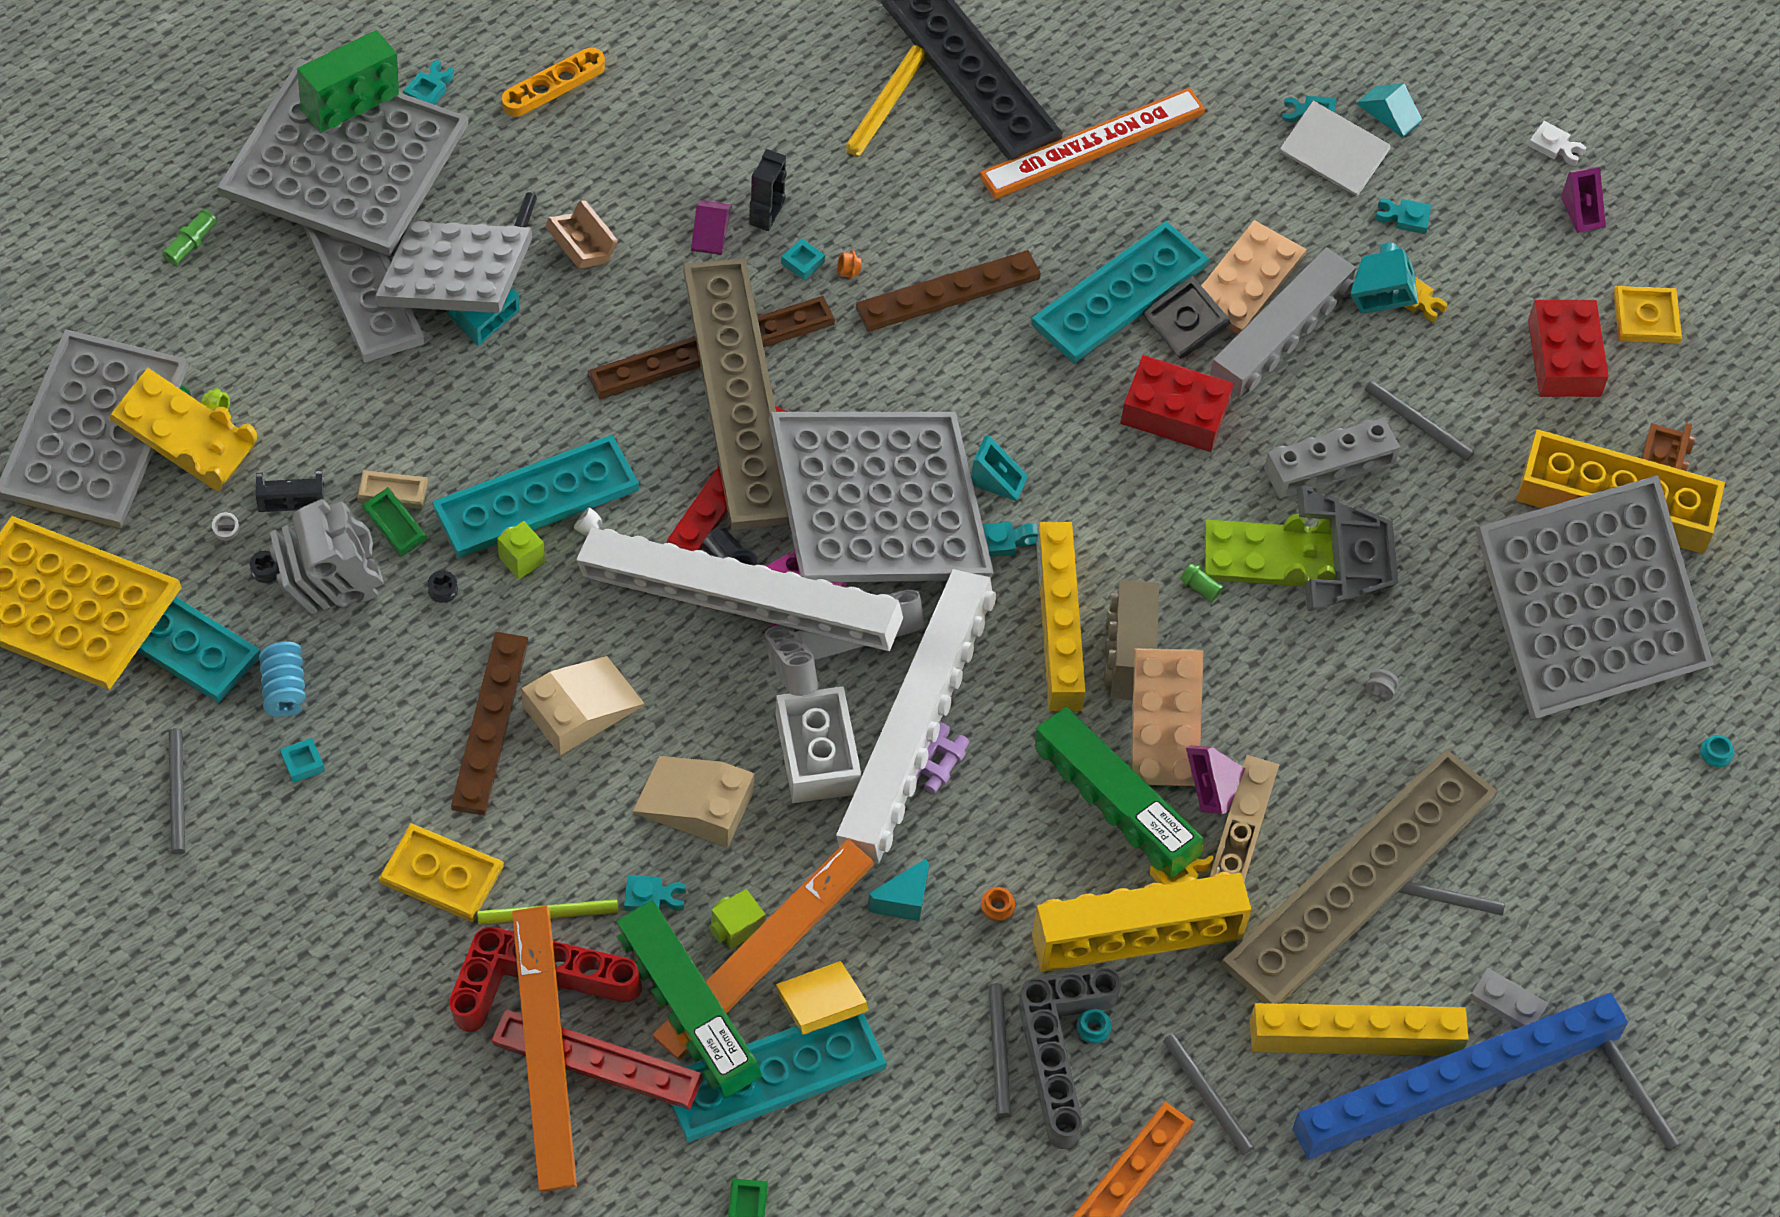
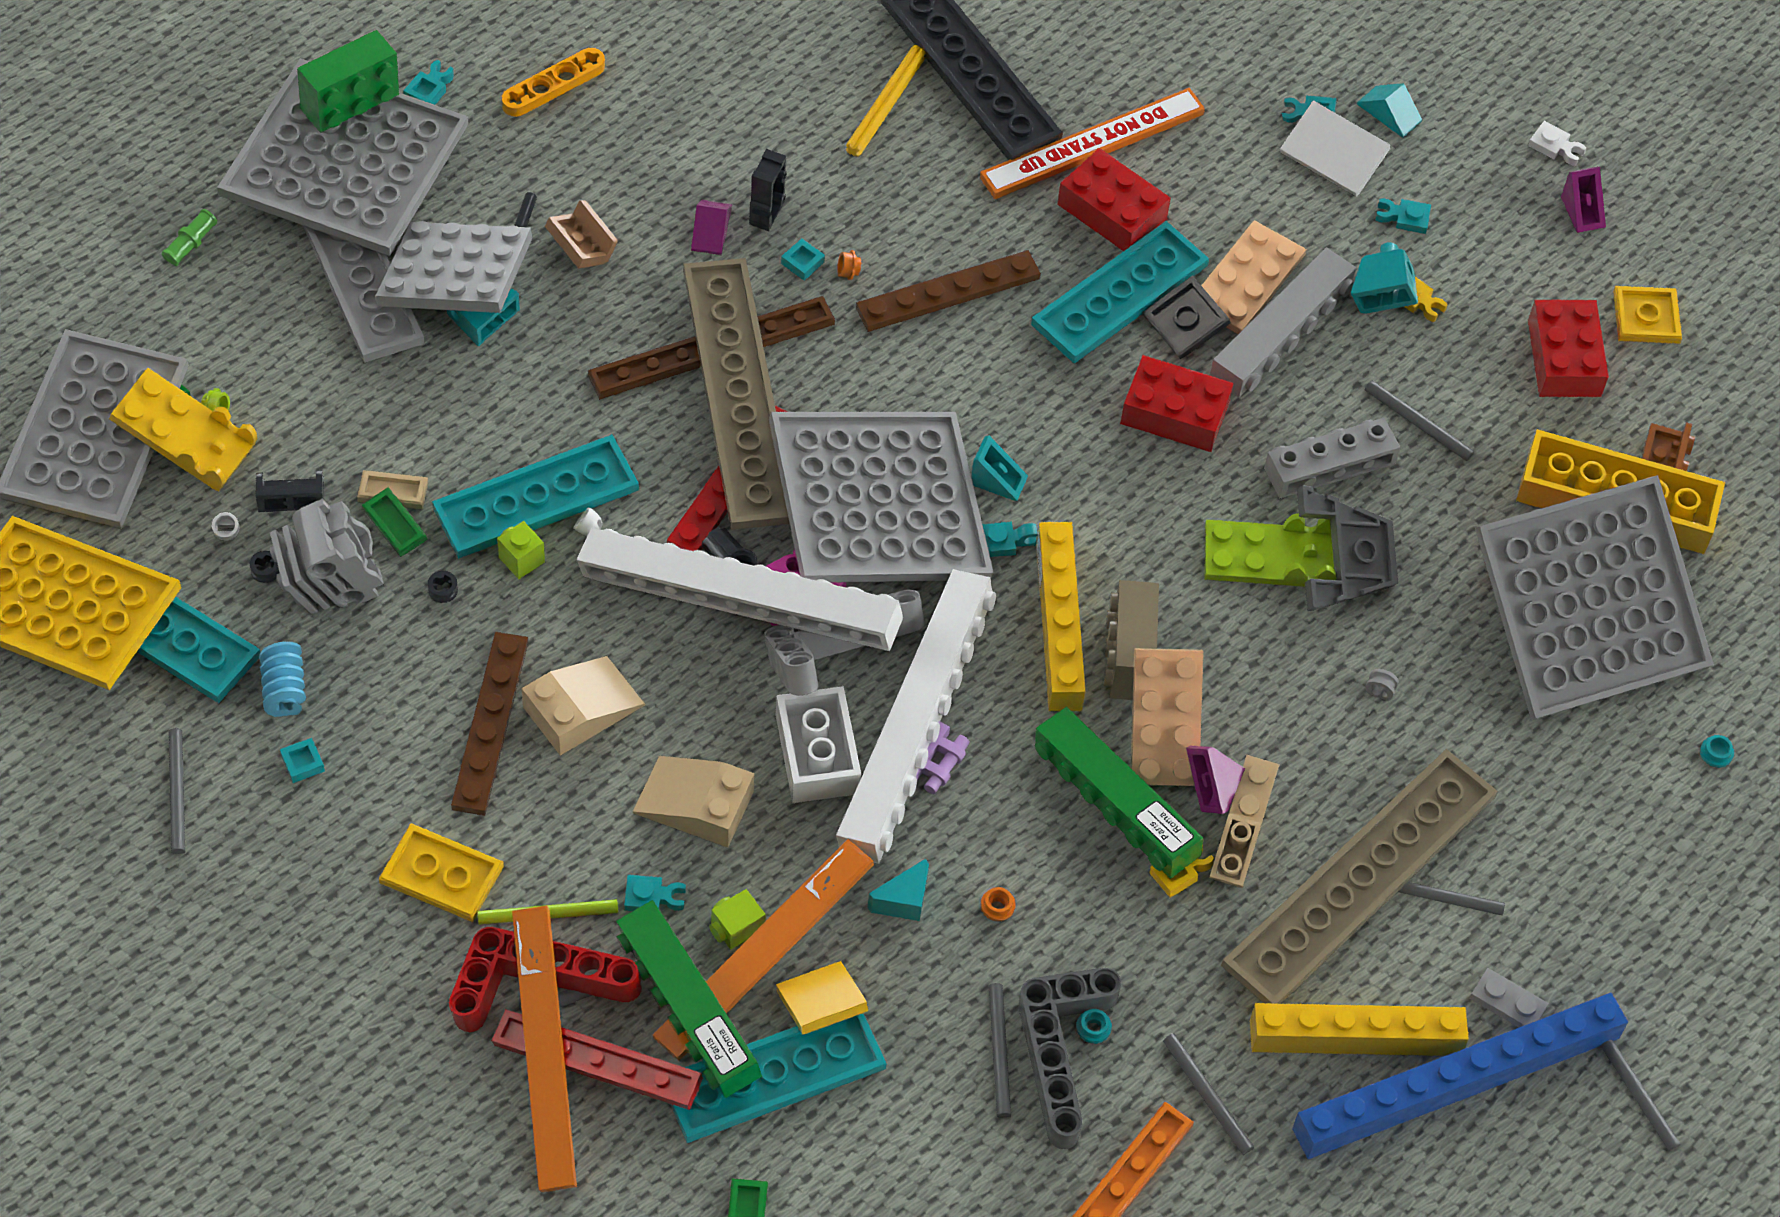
yellow brick [1032,872,1252,972] -> none
bright green pin [1180,564,1224,603] -> none
none -> red brick [1057,148,1171,251]

